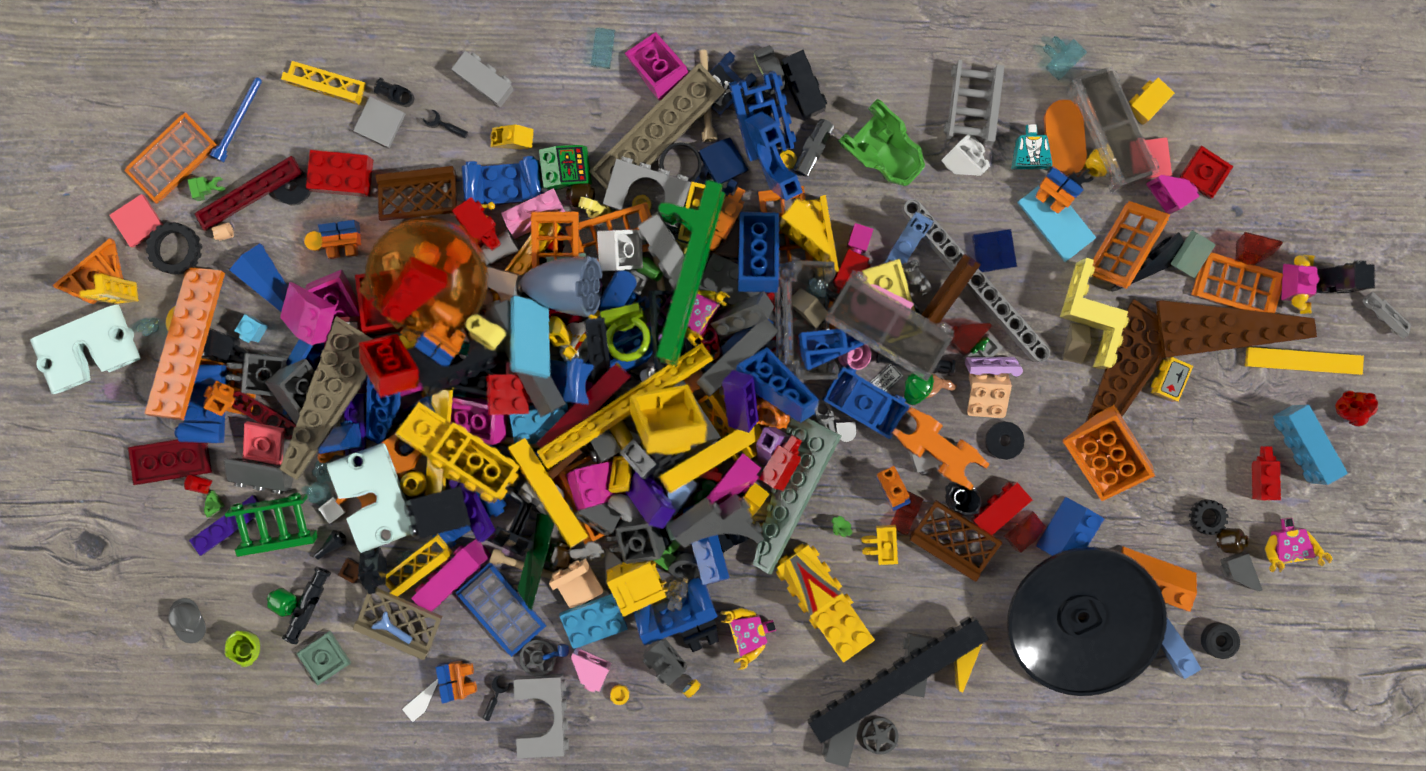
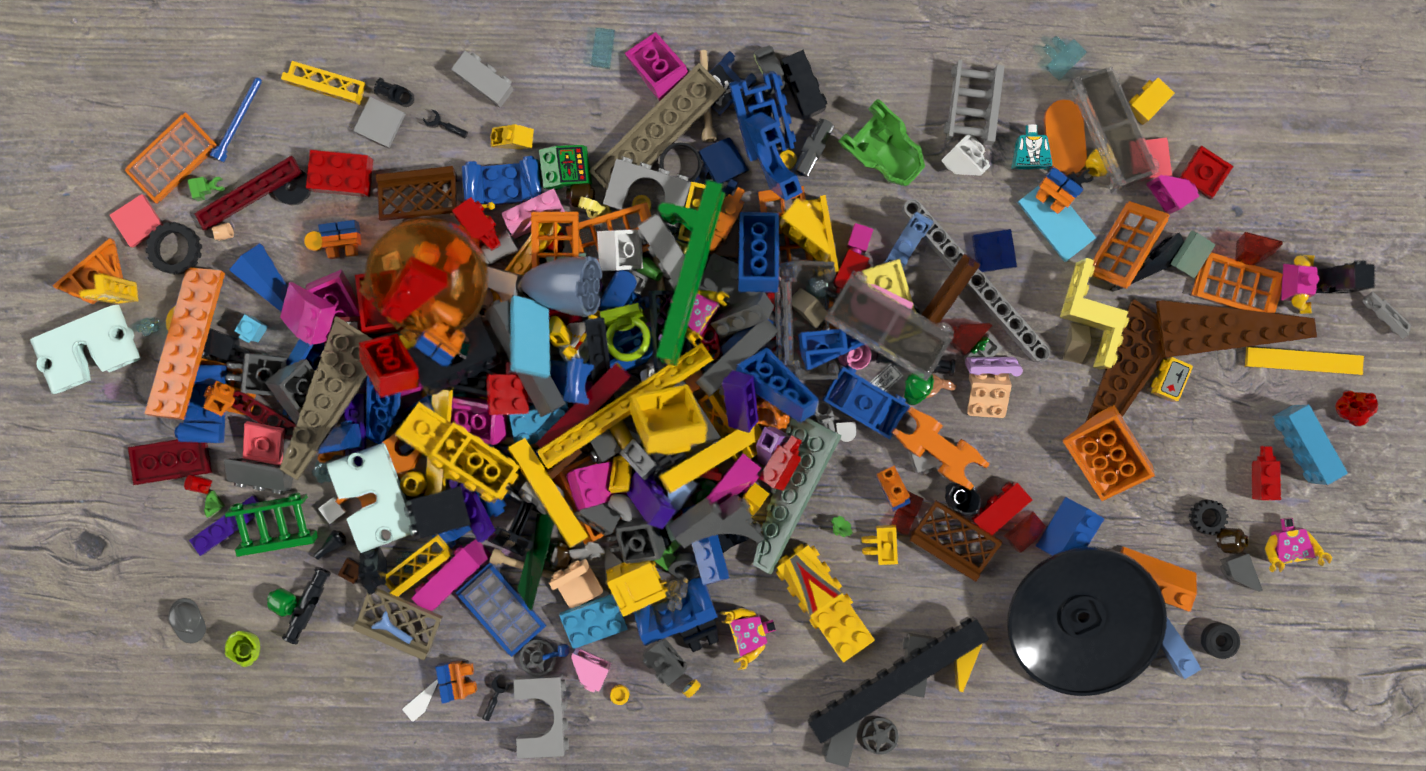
sand green tile [296,631,351,686] -> none
clear light blue plant [307,482,331,506] -> none
light yellow piece [466,315,506,351] -> none
light grey connector [902,260,932,295] -> none
black tile [985,421,1025,460] -> none

